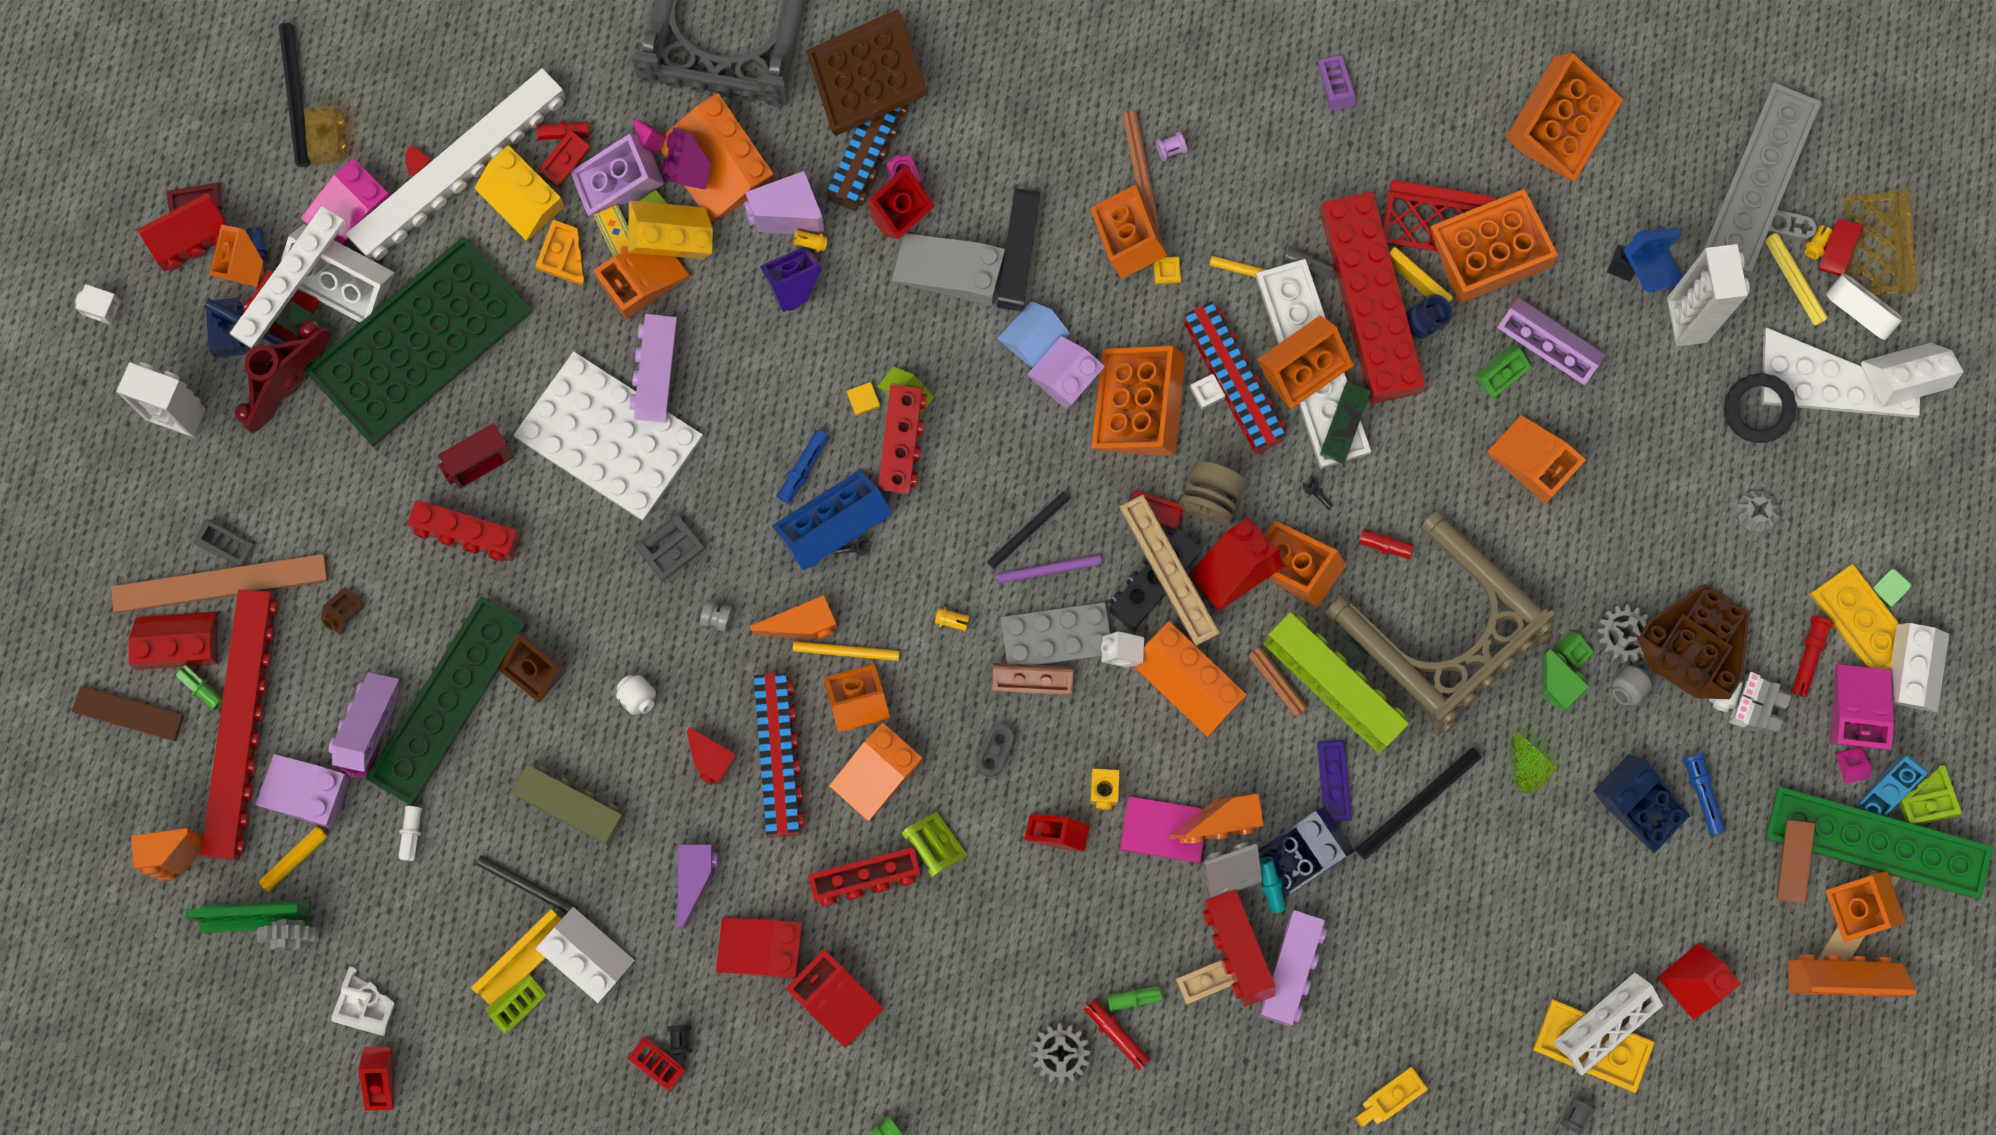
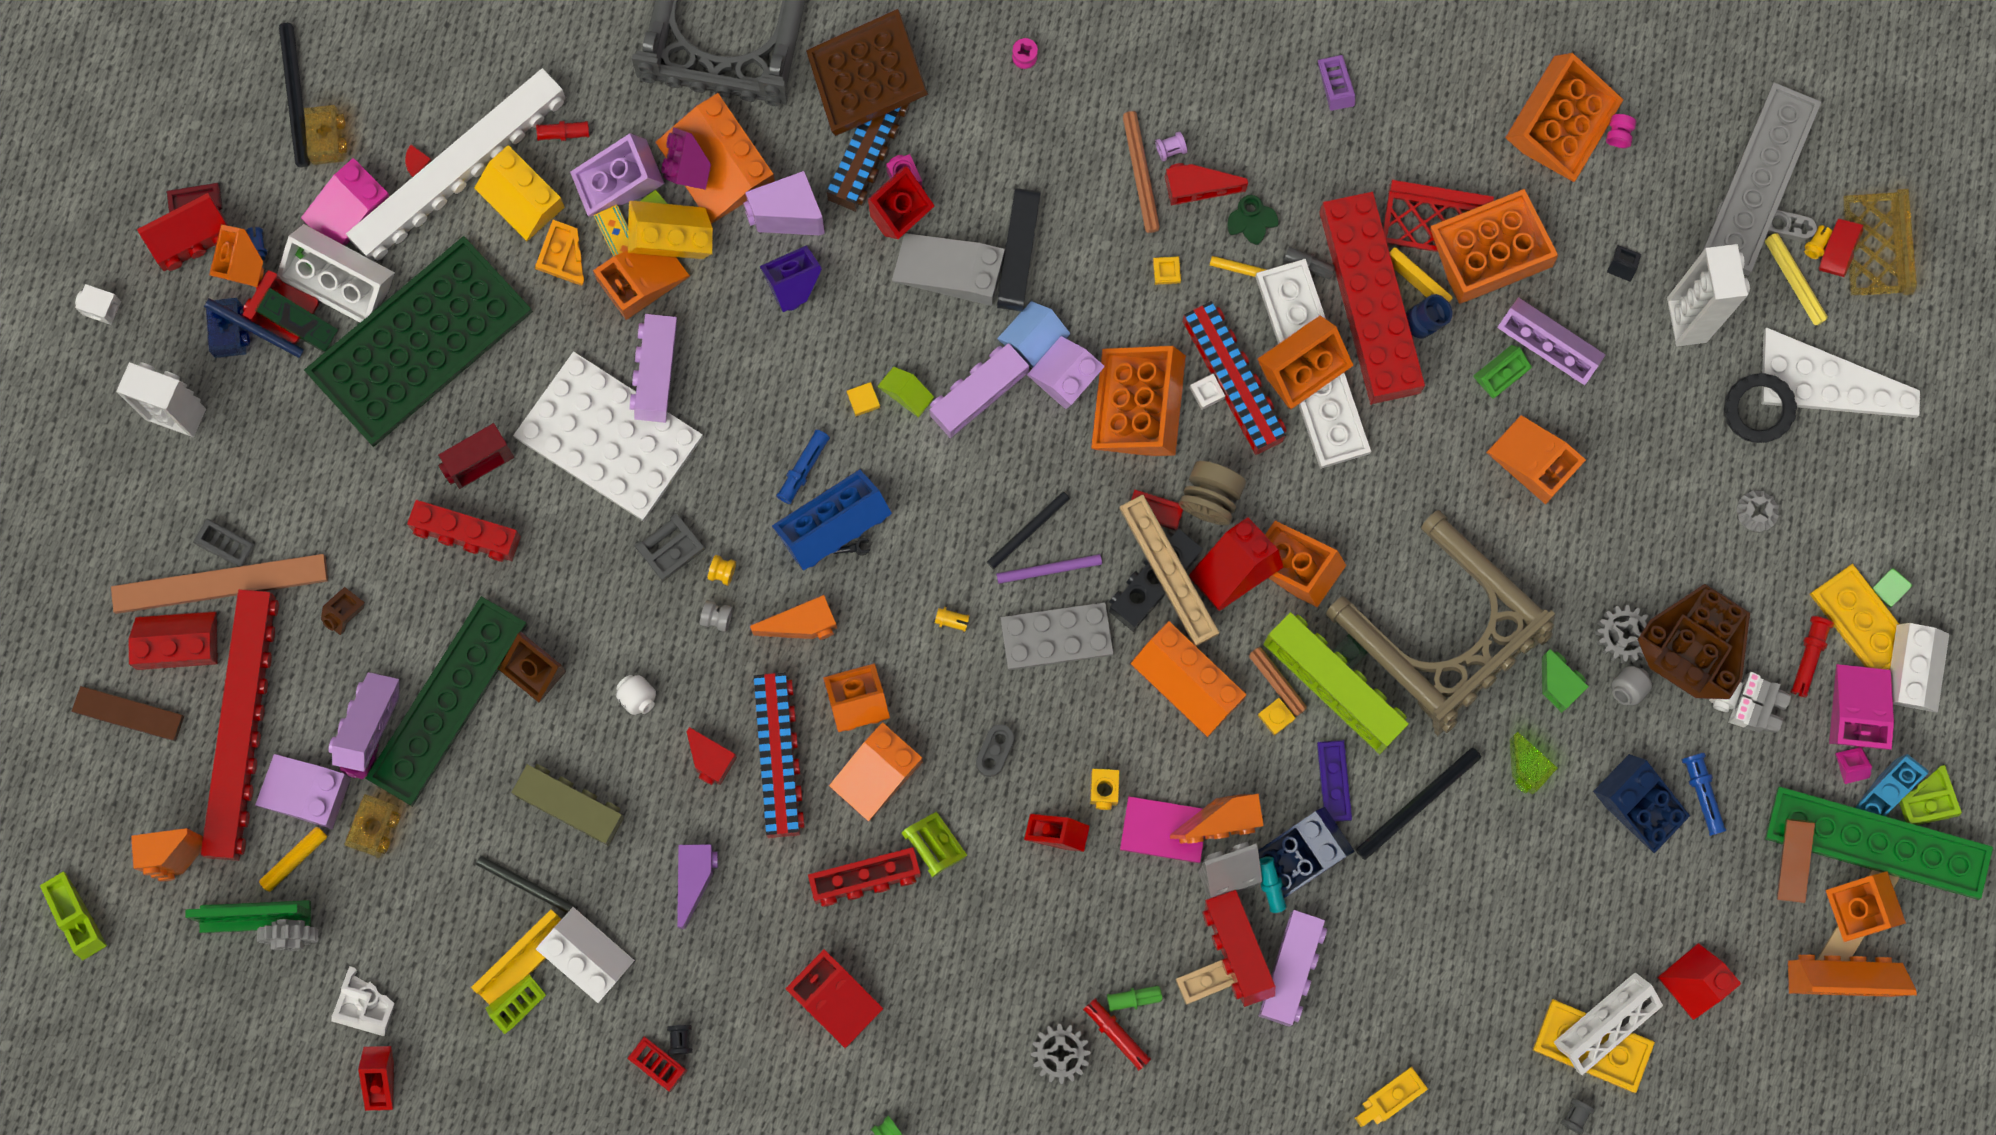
bright green axle [176,665,223,711] -> none
white plate [230,206,345,349] -> none
dark red piece [235,320,331,433] -> none
white axle [398,806,422,861] -> none
red plate [538,130,592,187] -> none
dark pink slope [633,119,666,153] -> none
red slope [716,918,803,980] -> none
yellow pin [793,229,827,253] -> none
yellow bar [793,641,900,661] -> none
red brick [878,383,927,494] -> none
tile [992,663,1073,695] -> none
orange slope [1090,184,1168,279] -> none
white brick [1101,631,1144,668] -> none
black hand [1303,476,1333,510] -> none
dark green tile [1319,382,1371,464] -> none
red pin [1358,528,1414,560] -> none
bright green slope [1553,631,1594,671] -> none
blue bracket [1623,227,1683,293] -> none
white beam [1826,273,1903,340] -> none
white slope [1861,343,1964,407] -> none
none -> lime slope [40,871,107,960]
none -> clear yellow brick [344,794,401,859]
none -> yellow wheel [708,555,736,586]
none -> lavender brick [930,343,1029,438]
none -> dark pink wheel [1012,38,1038,69]
none -> red slope [1165,163,1248,206]
none -> dark green plate [1227,195,1278,245]
none -> yellow plate [1258,698,1296,736]
none -> dark pink wheel [1606,114,1636,148]

